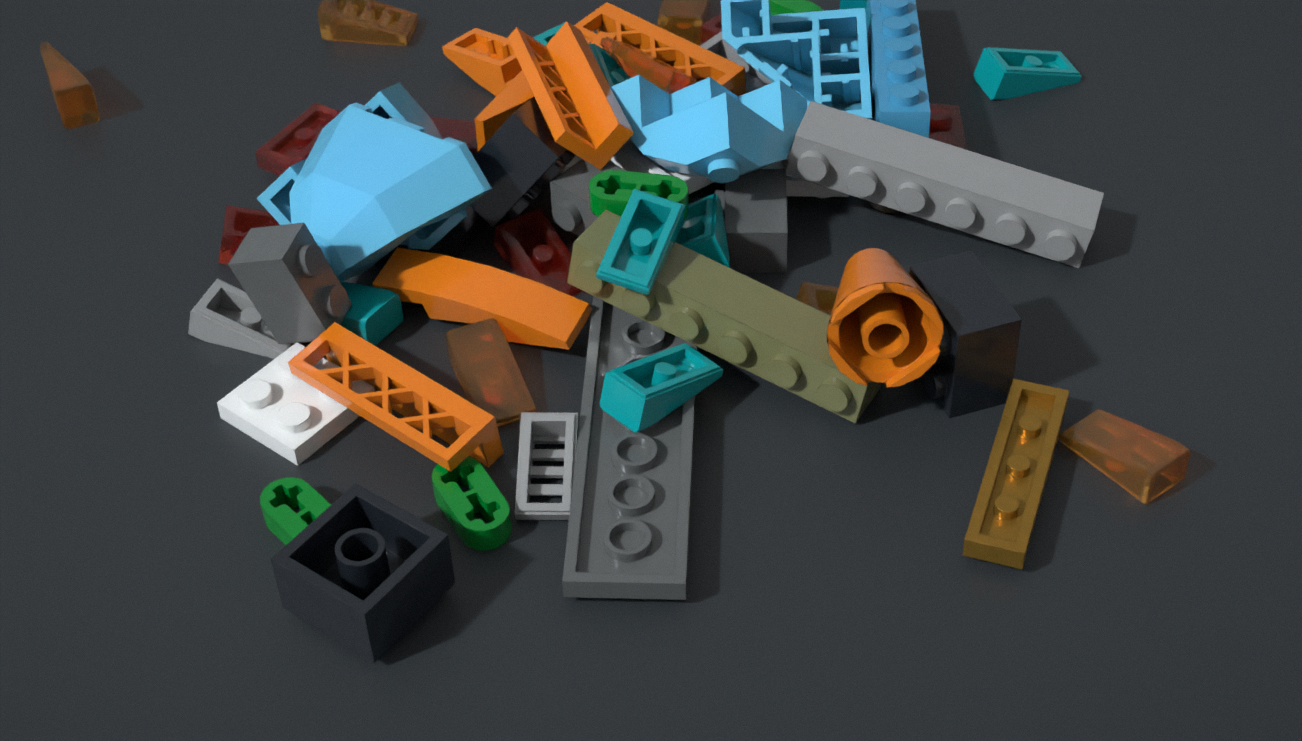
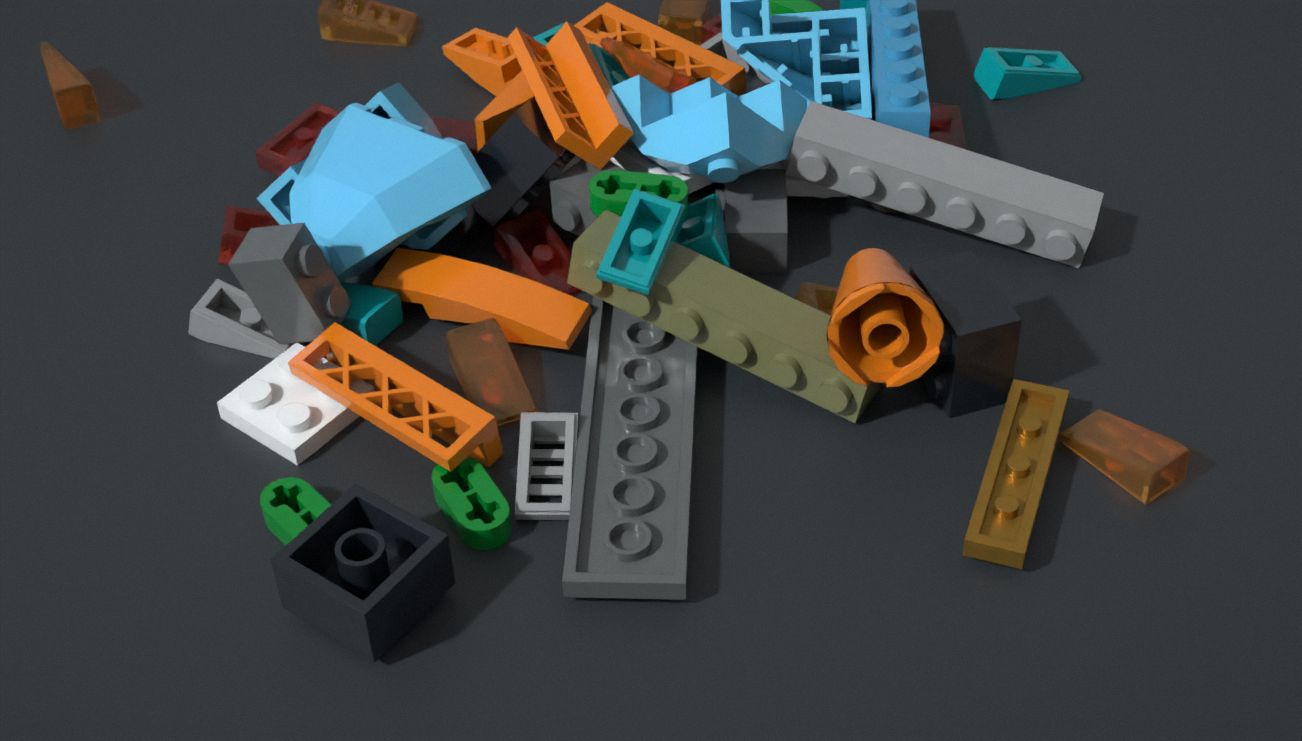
teal slope [600,343,724,433] -> none

